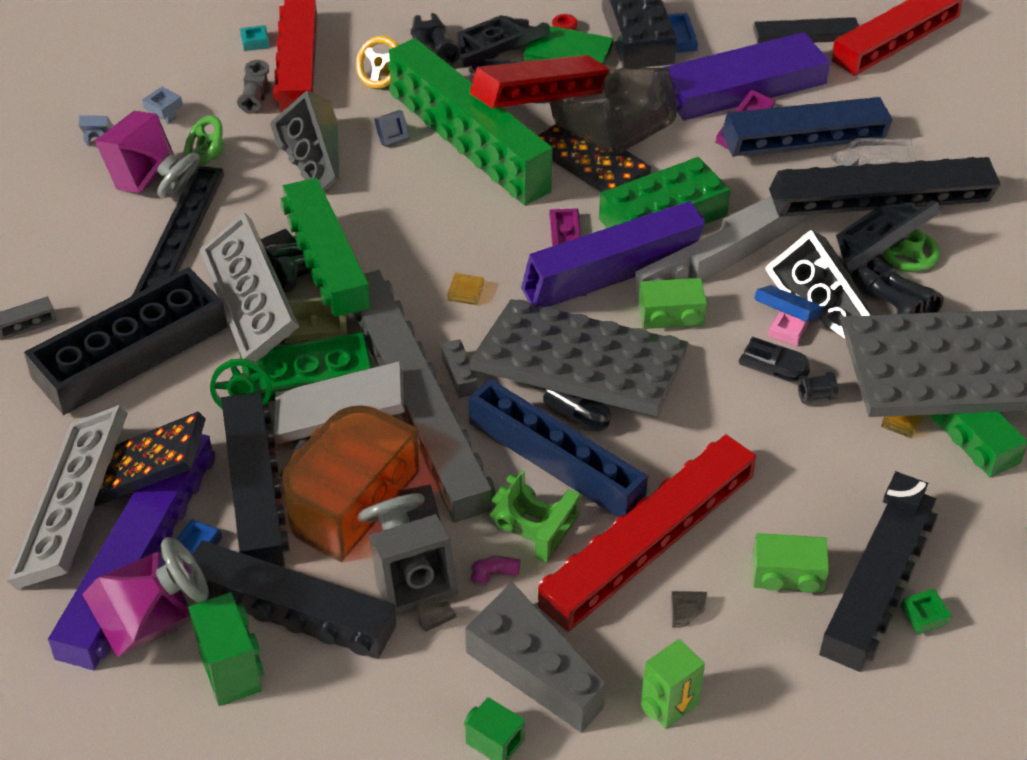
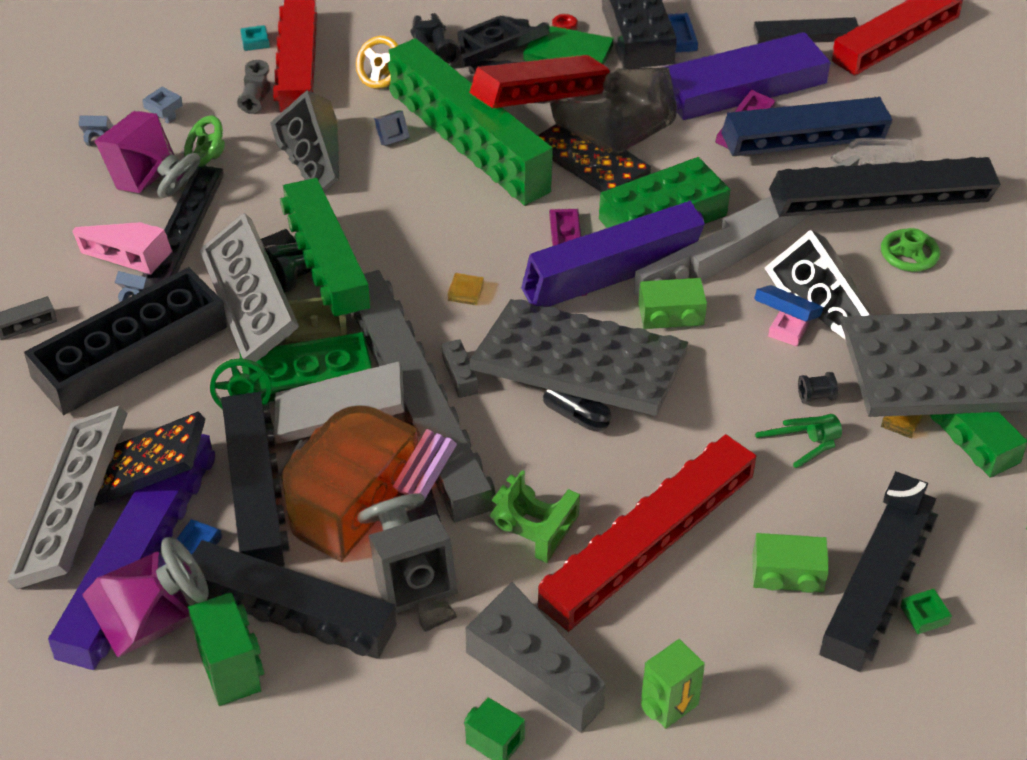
dark blue brick [469,379,648,517] -> none
magenta arm [470,555,521,584] -> none
clear smoke tile [671,591,707,628] -> none
black arm [739,336,810,383] -> none
black wing [836,201,941,273] -> none
black piece [852,259,944,314] -> none
none -> bright pink slope [72,222,172,275]
none -> sand blue tile [115,271,154,302]
none -> lavender tile [393,429,457,499]
none -> green plant [755,414,842,468]

